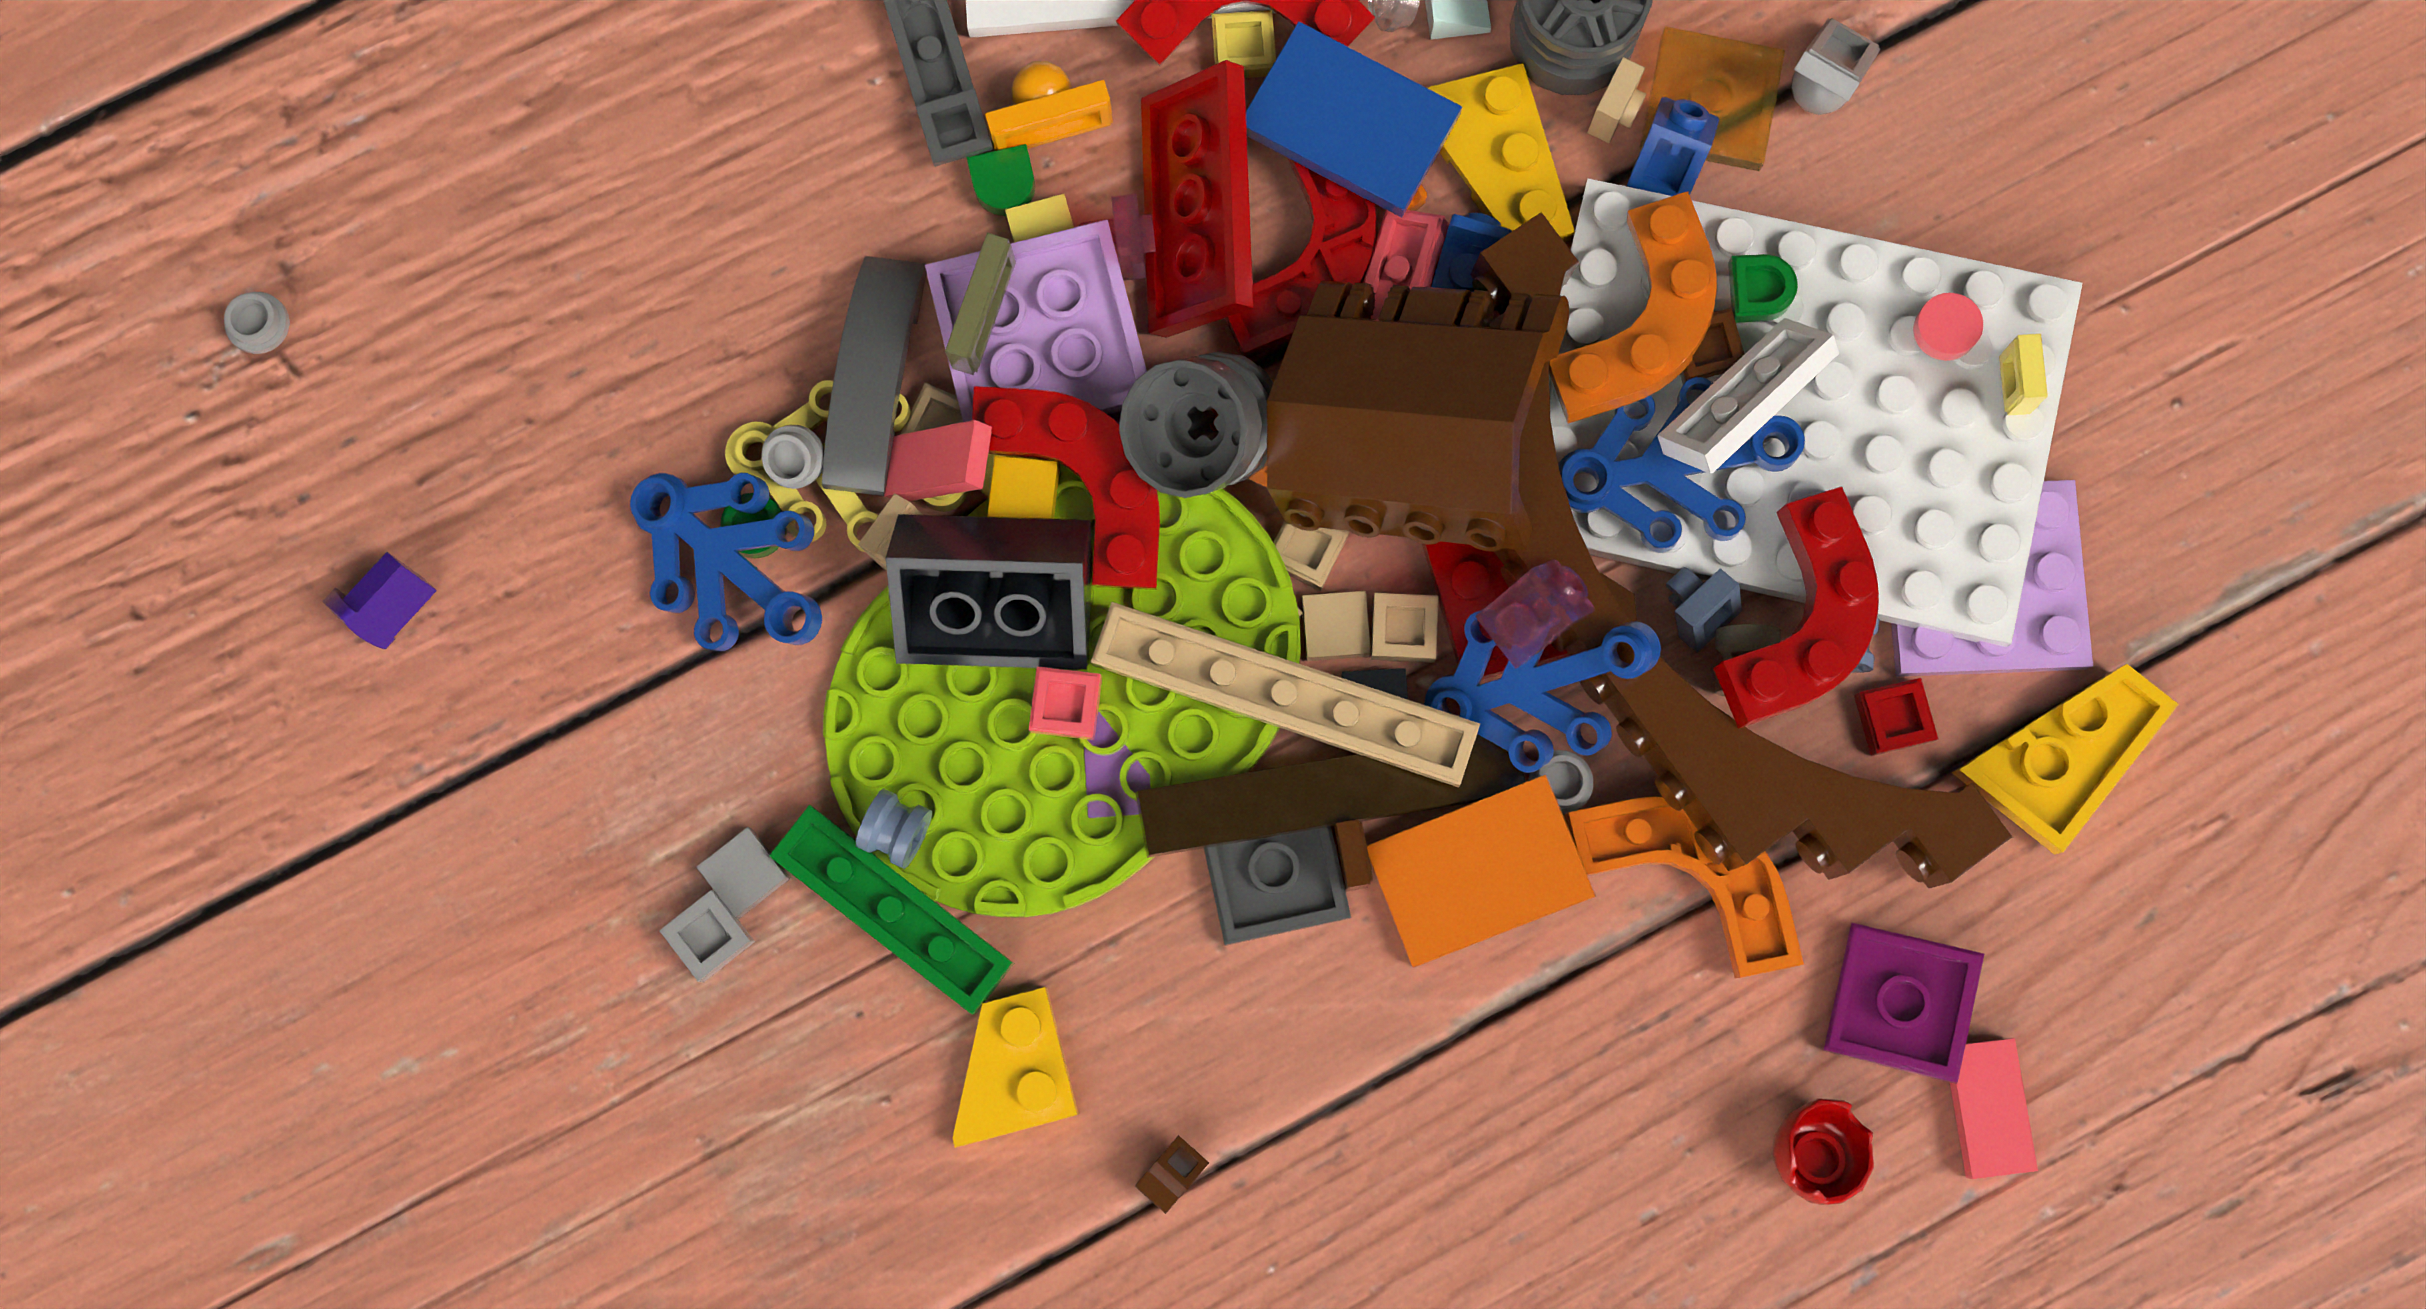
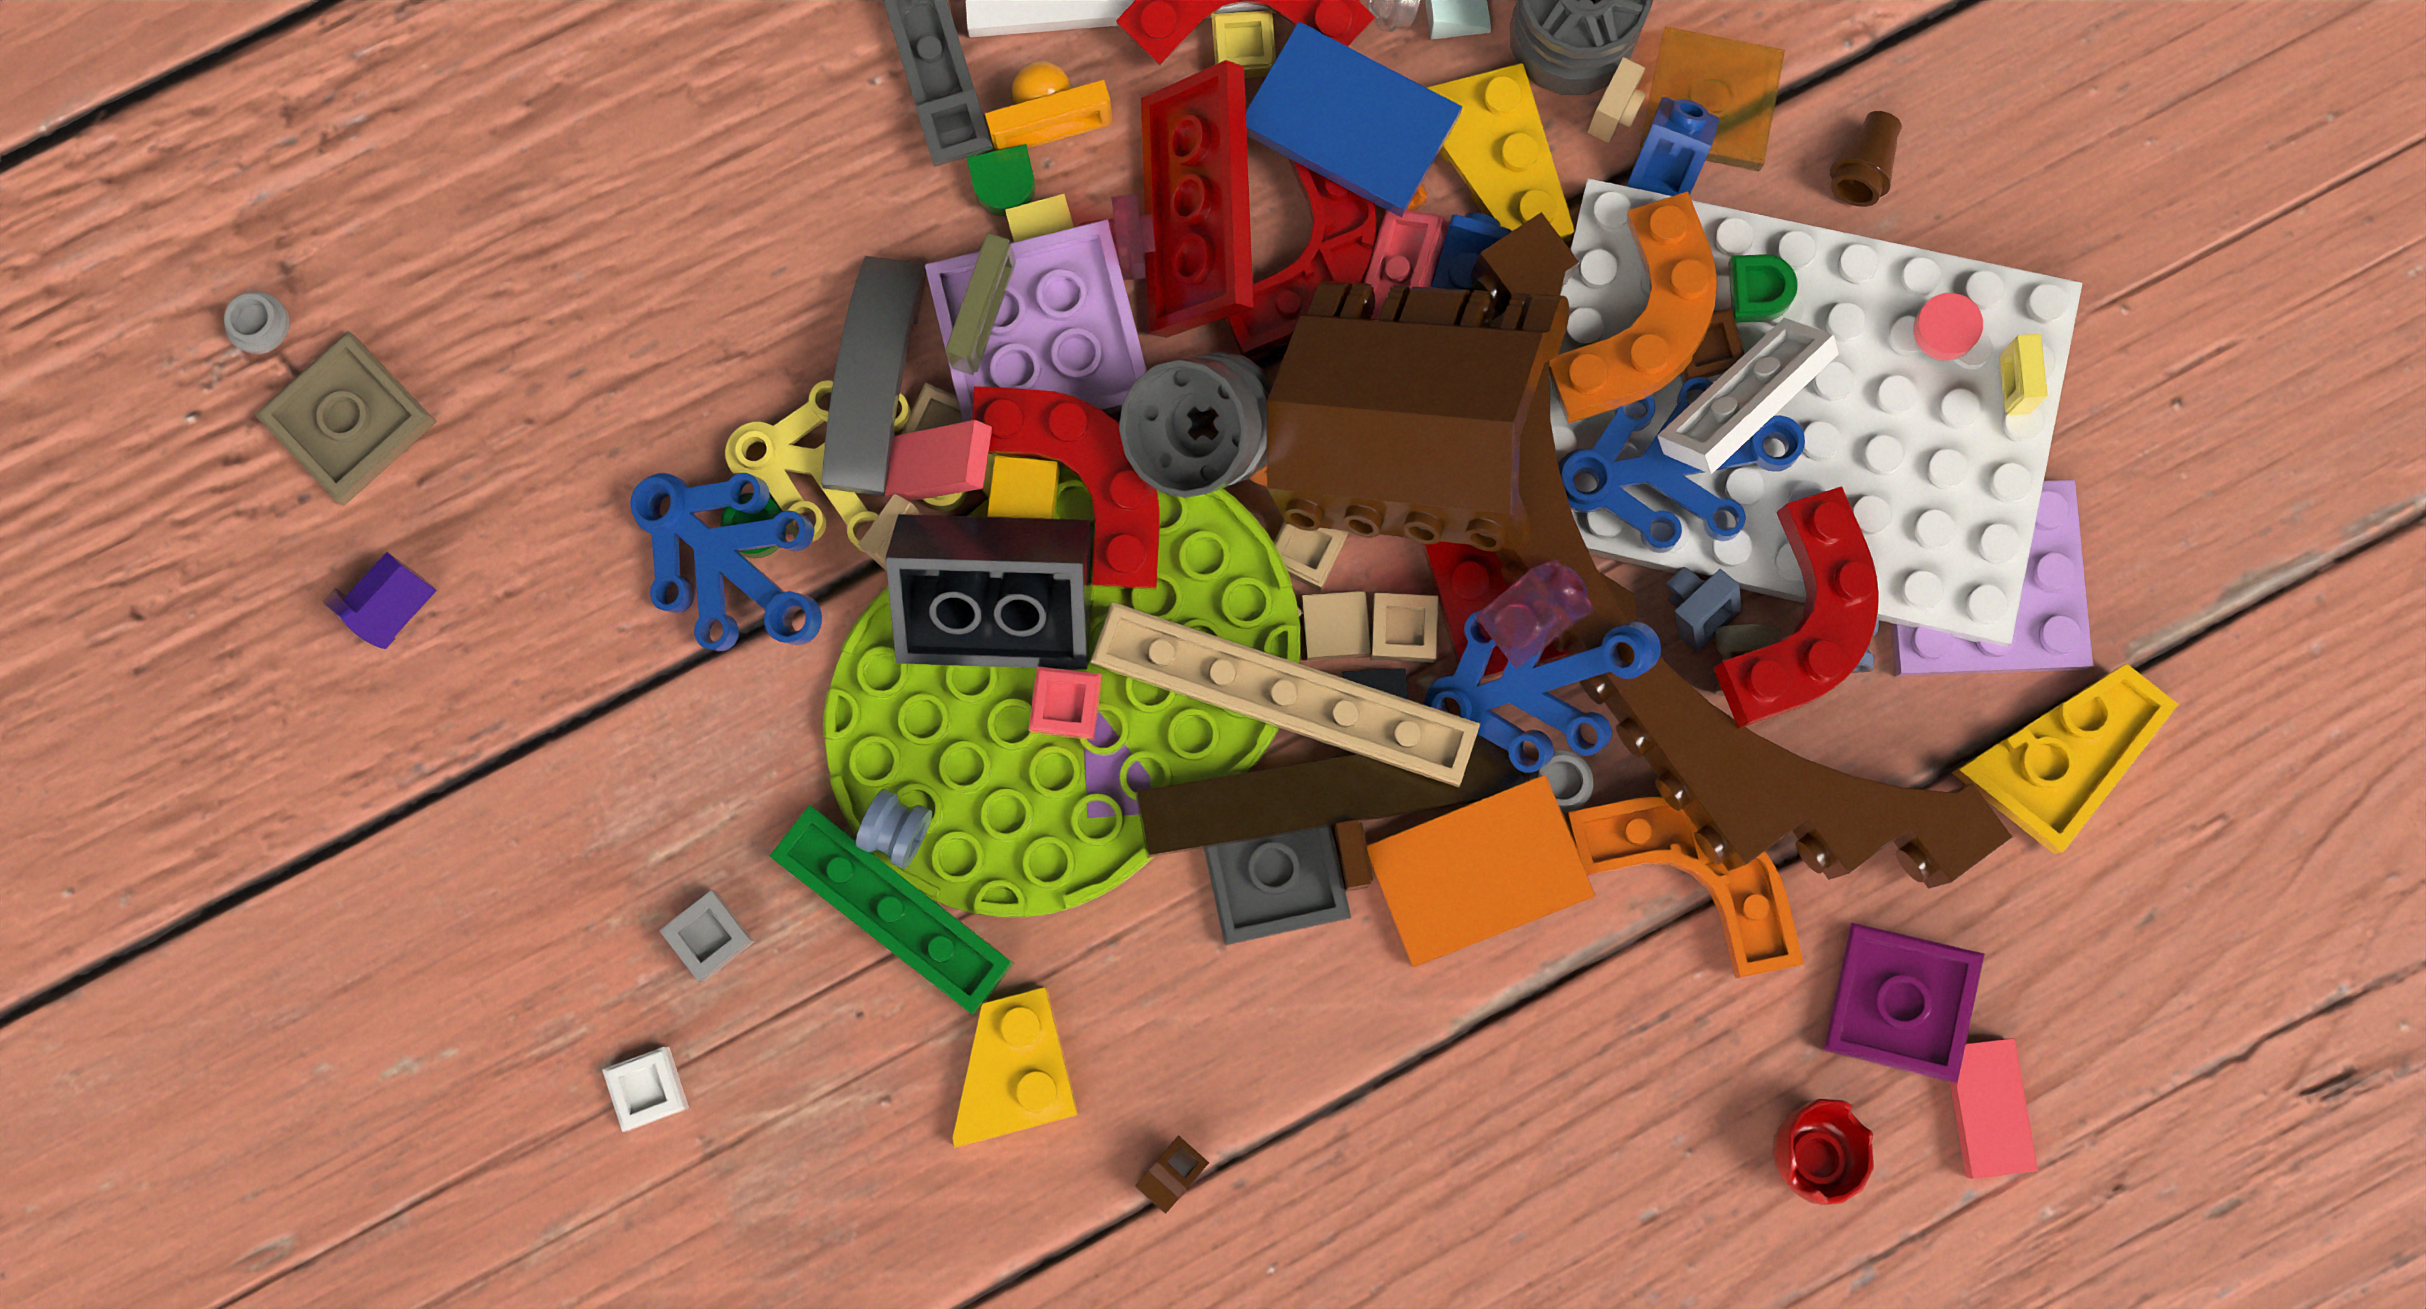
light grey tile [697,827,791,919] -> none
light grey plate [762,425,824,489] -> none
light grey tile [1792,18,1880,115] -> none
red tile [1854,678,1939,756] -> none
none -> dark tan tile [255,330,437,506]
none -> white tile [602,1047,689,1132]
none -> reddish brown cone [1830,111,1902,207]

